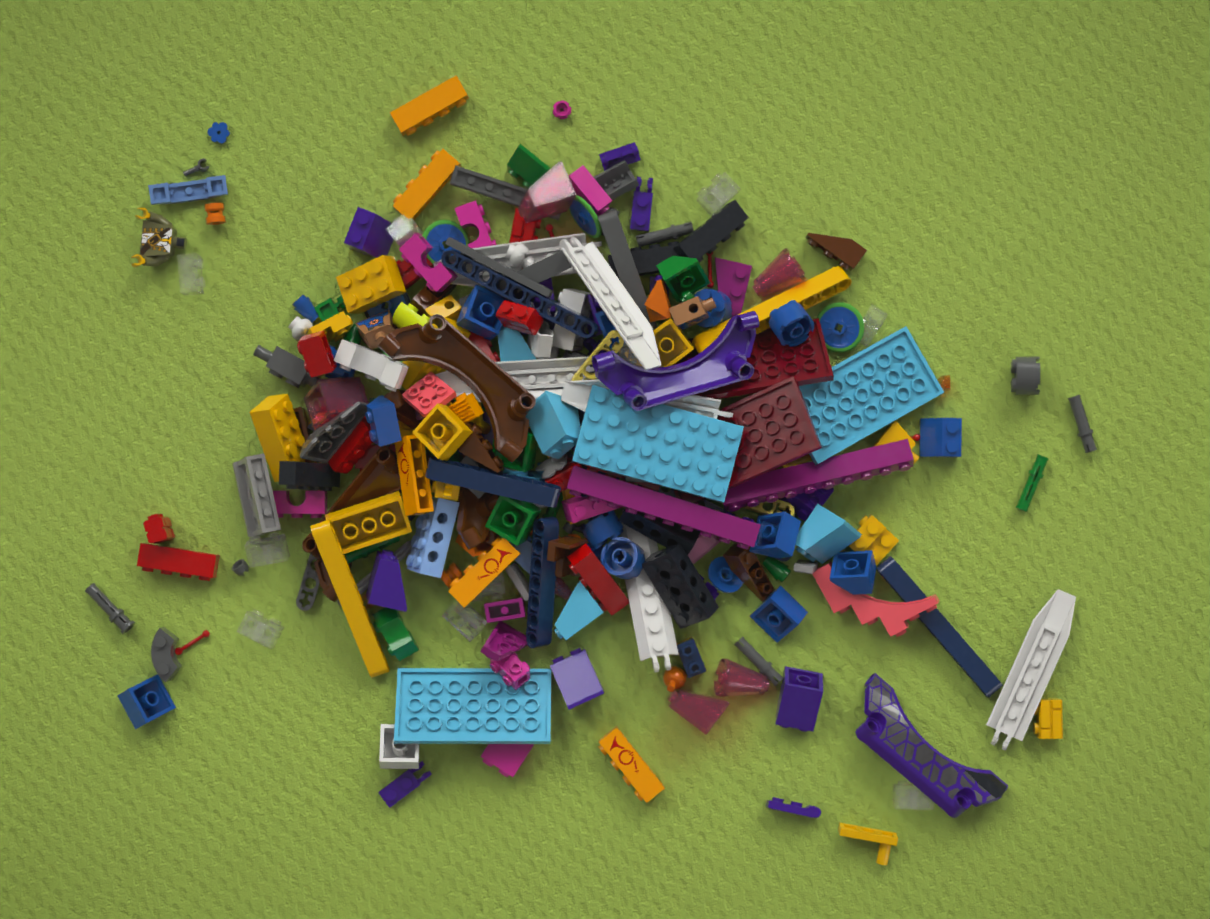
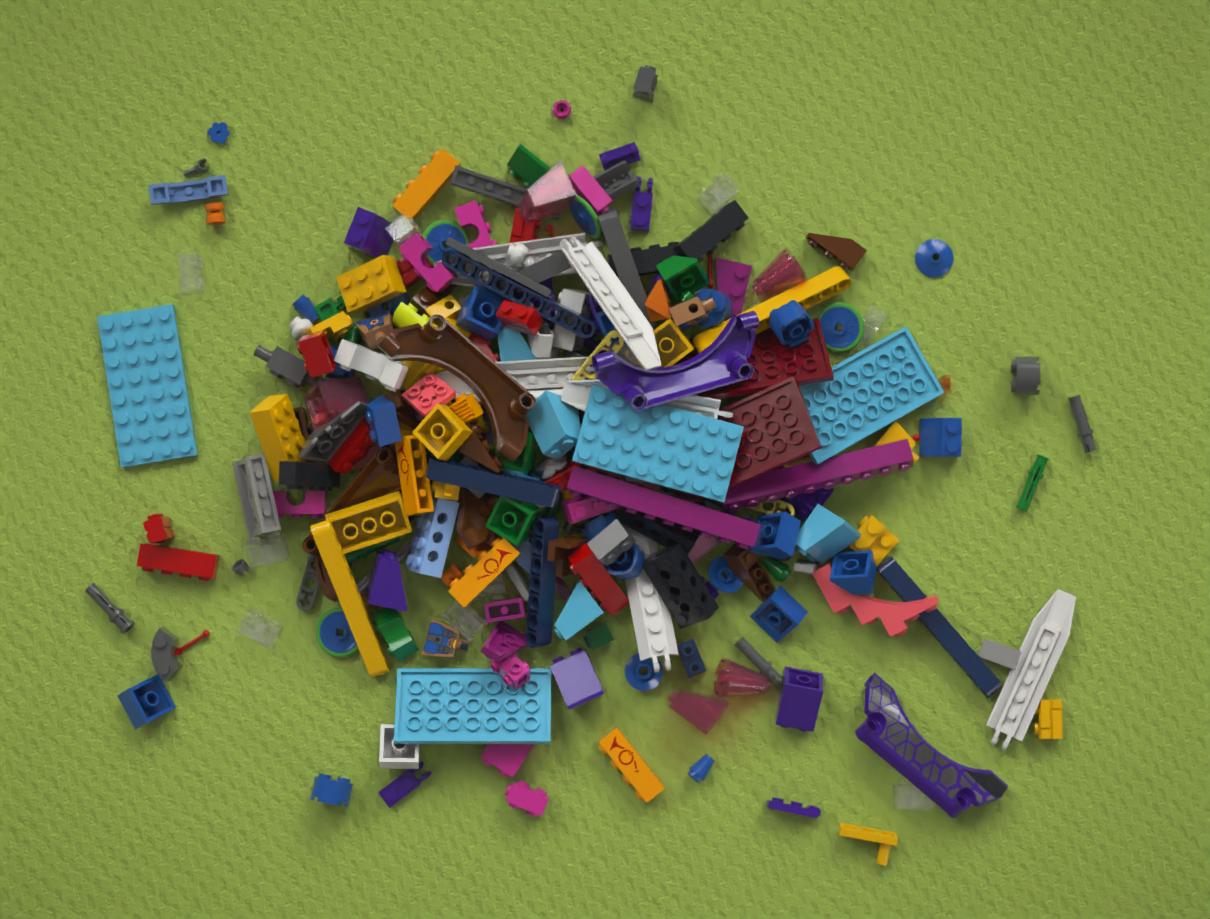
torso [131,208,187,267] -> none
light orange brick [390,75,469,136] -> none
dark grey pin [636,221,694,247] -> none
orange piece [663,666,686,692] -> none
none -> medium azure plate [97,304,198,468]
none -> blue brick [310,773,353,807]
none -> blue wheel [316,607,359,657]
none -> torso [422,618,470,657]
none -> dark pink brick [504,780,550,817]
none -> dark green brick [583,622,614,650]
none -> brick [587,519,636,566]
none -> blue dish [625,653,663,691]
none -> dark grey window [633,65,658,102]
none -> blue cone [687,754,715,783]
none -> blue dish [915,239,953,277]
none -> light grey tile [978,638,1022,670]

